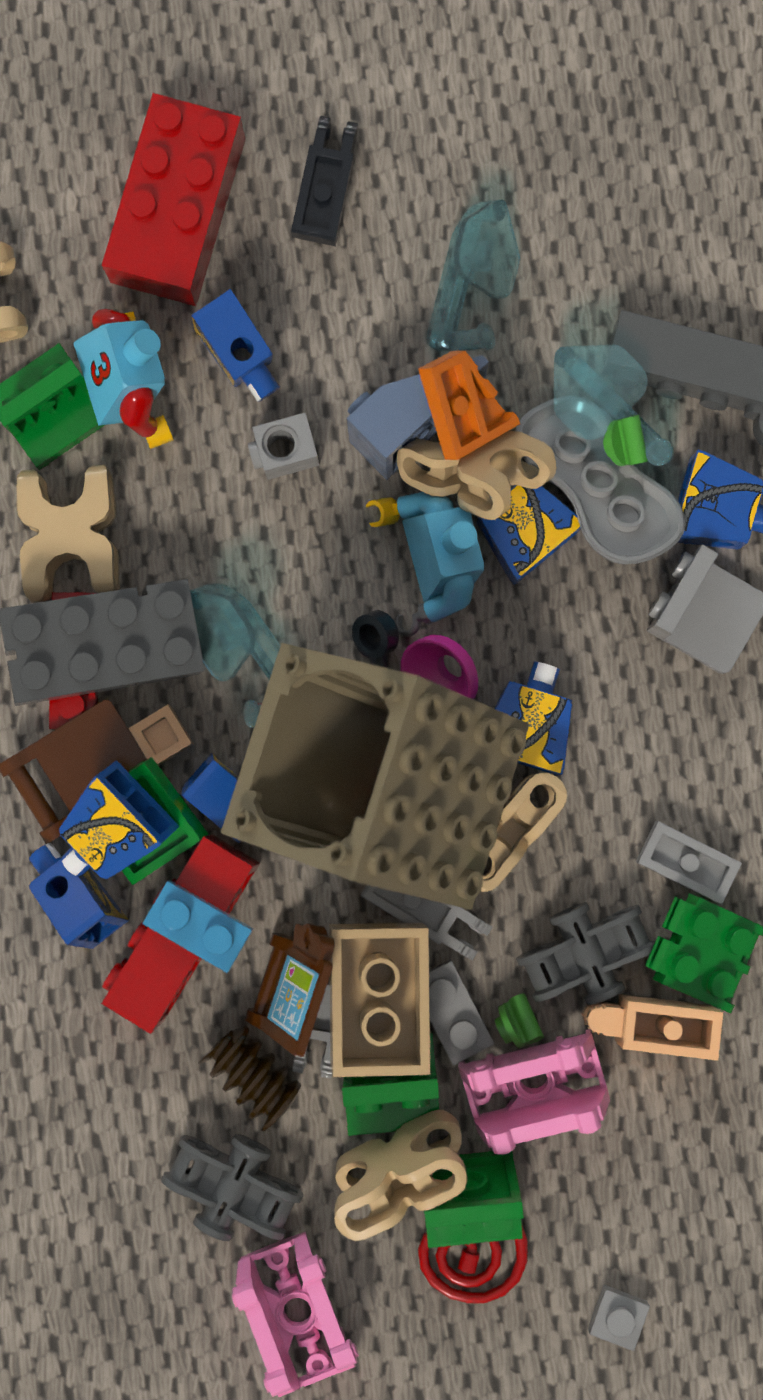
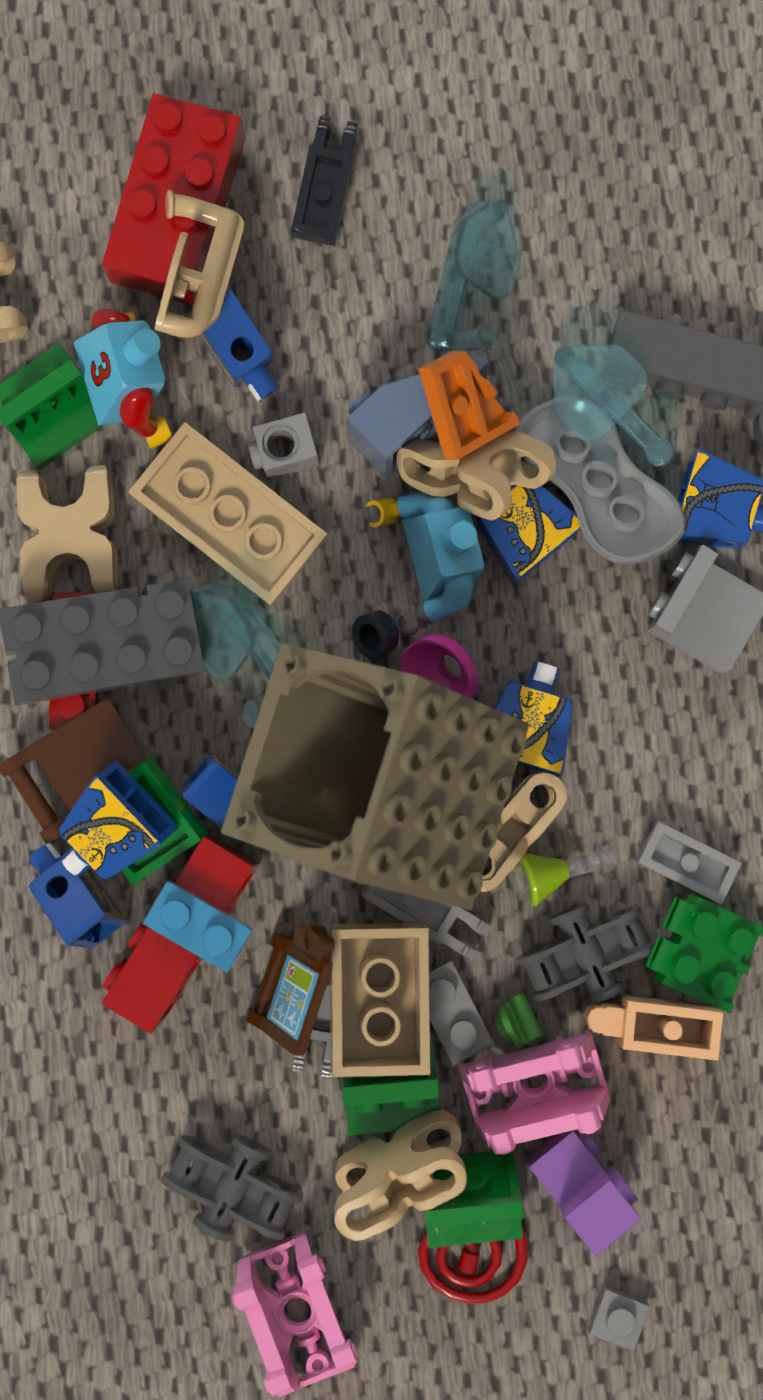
light nougat plate [129,704,194,766] -> none
dark brown piece [198,1025,301,1132] -> none
bright green plate [603,415,648,466] -> none
none -> tan plate [128,422,328,607]
none -> tan piece [154,190,244,338]
none -> piece [508,842,615,906]
none -> medium lavender brick [525,1130,641,1257]

